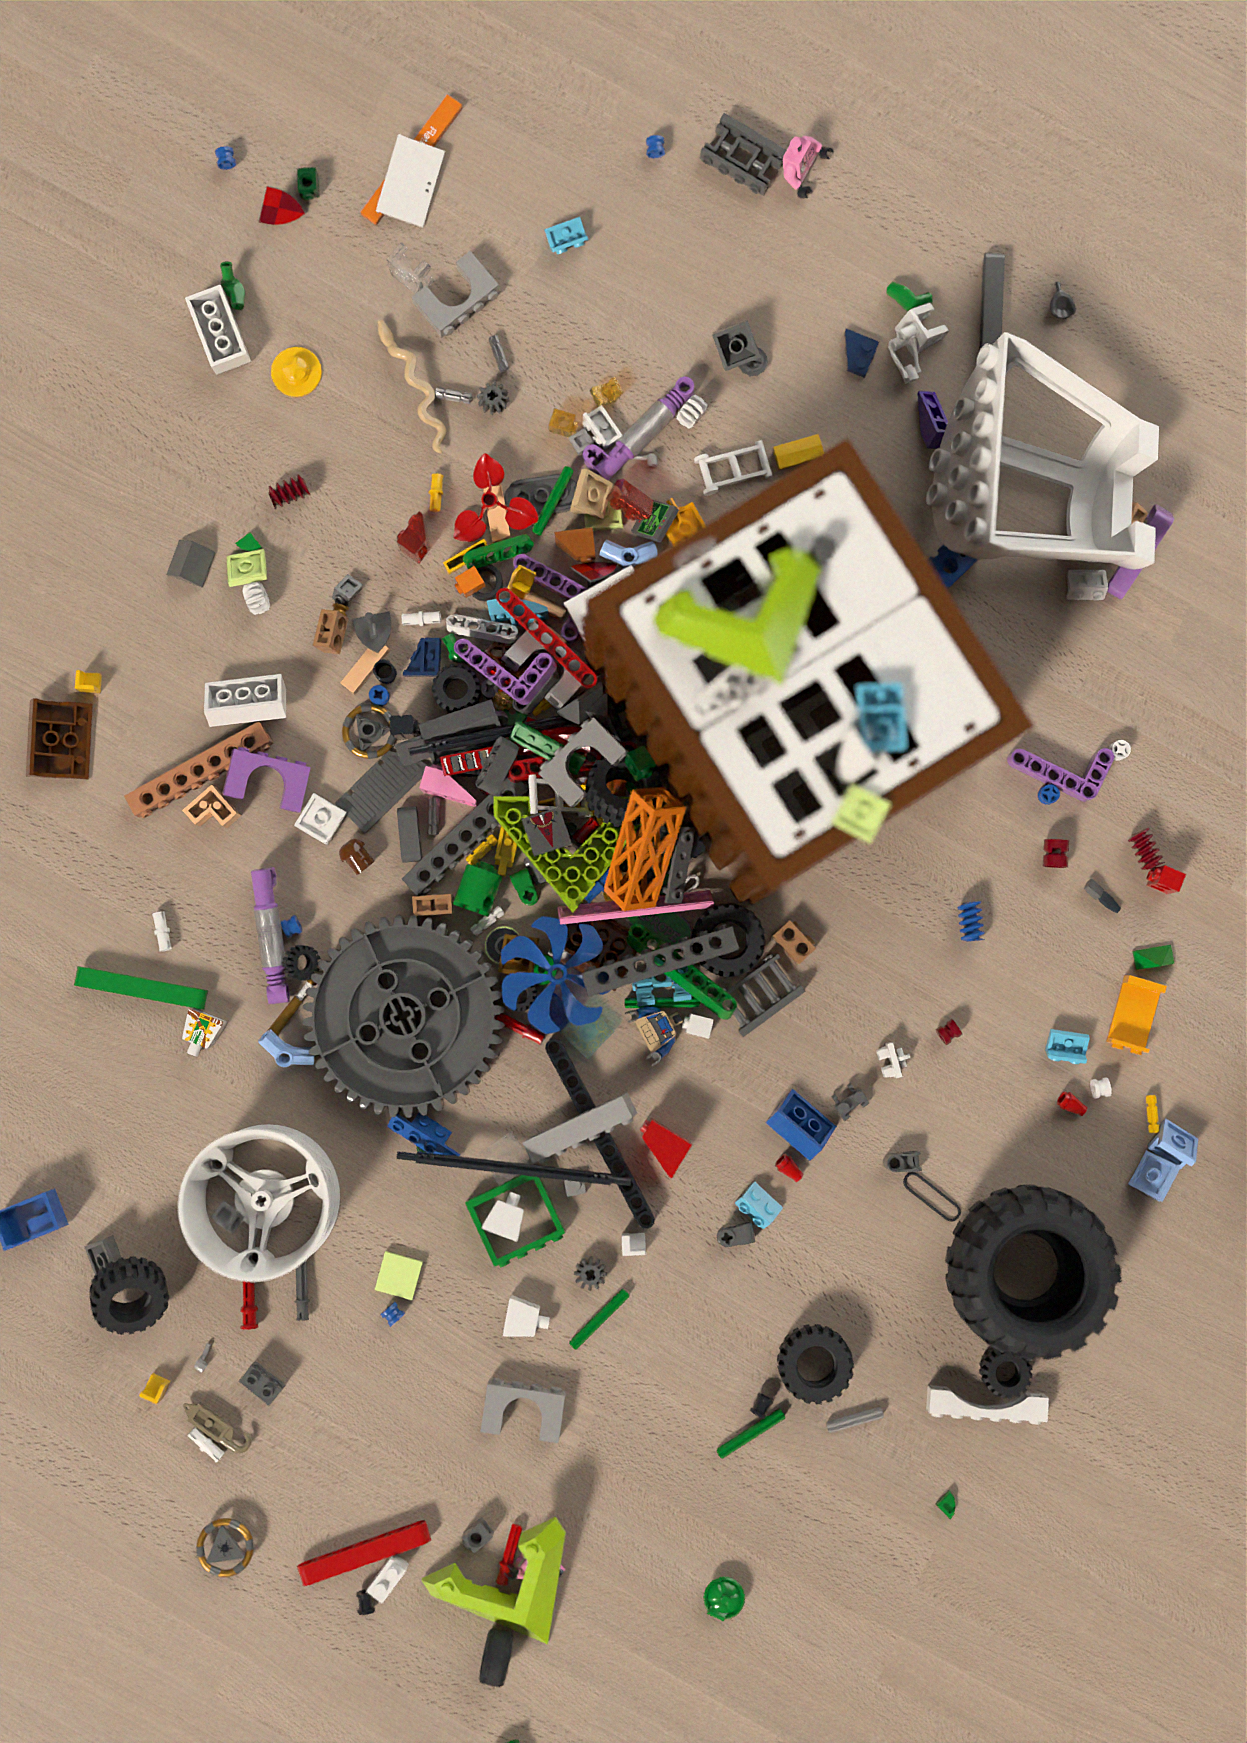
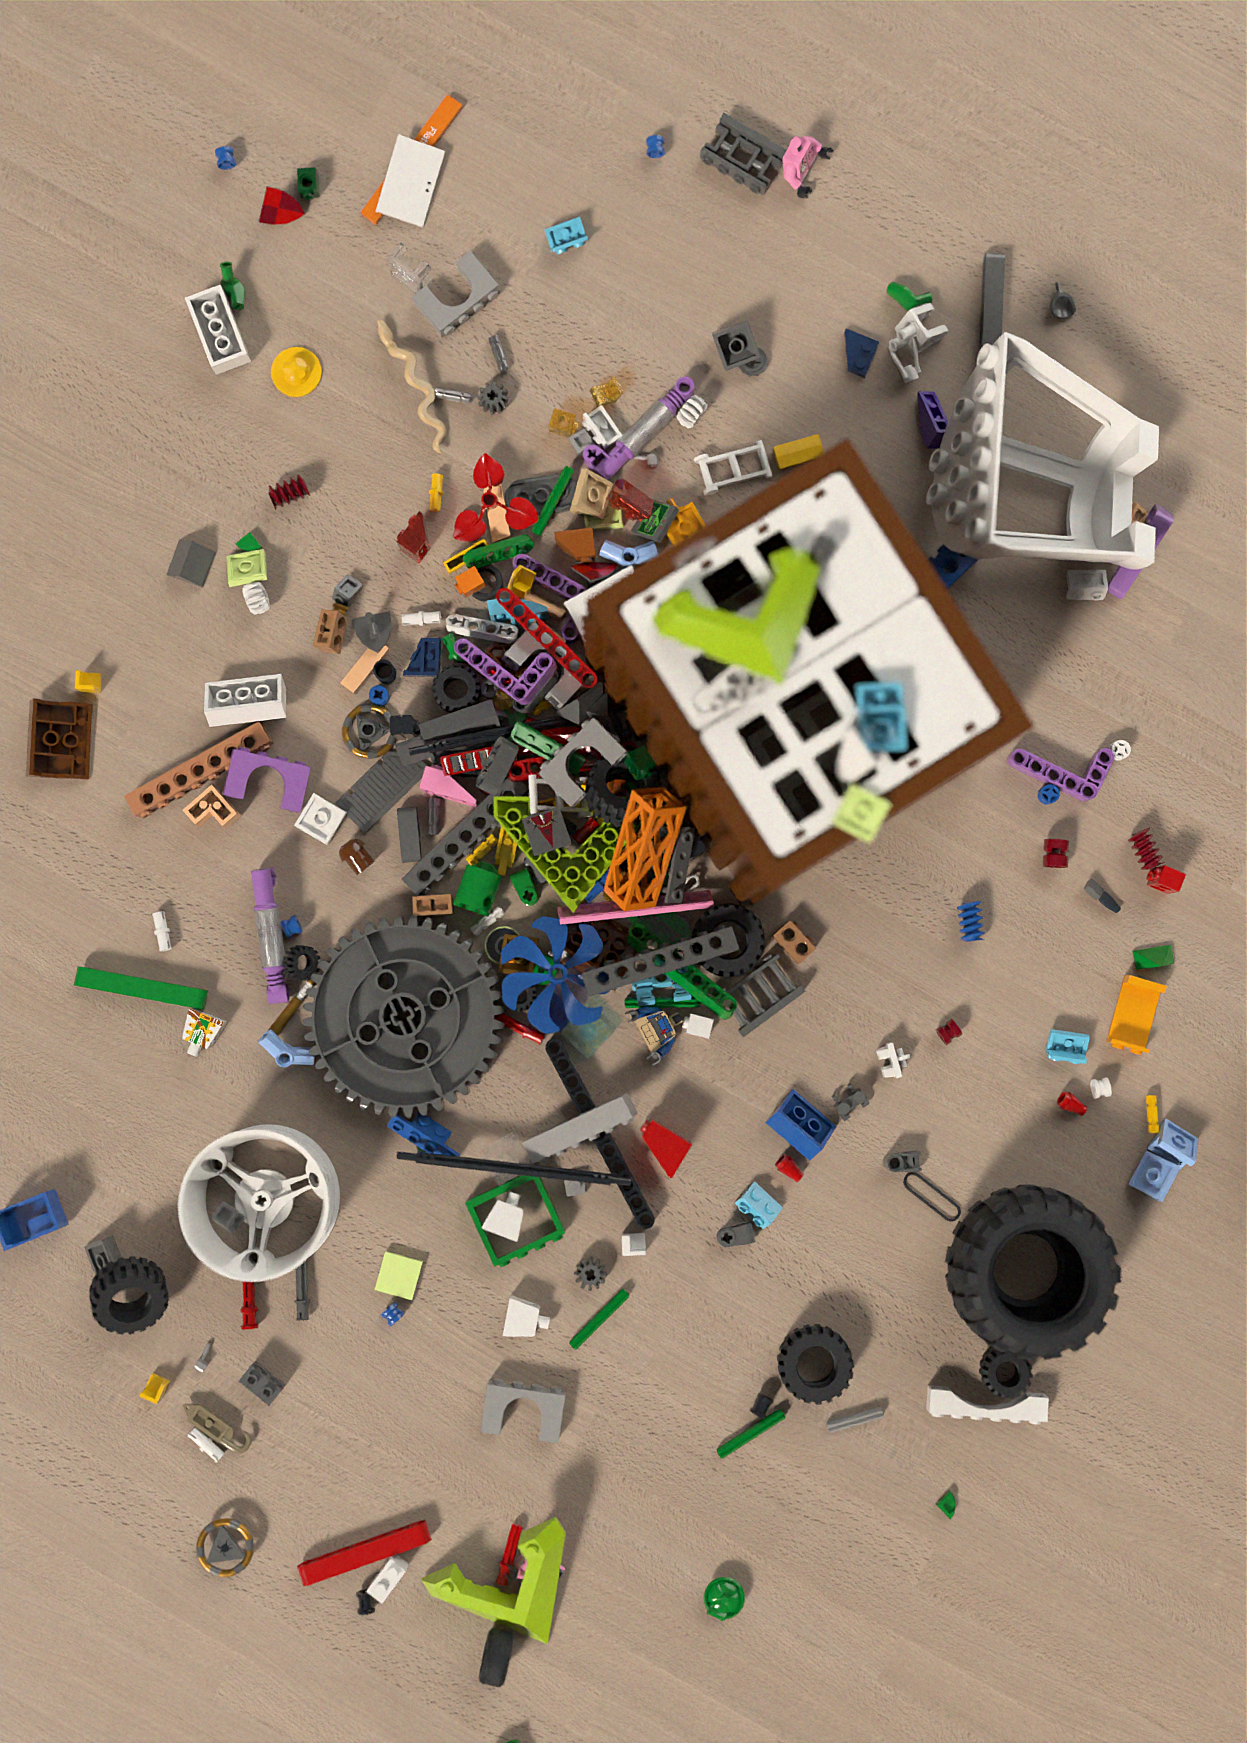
dark grey brick [462,1517,494,1553] -> none

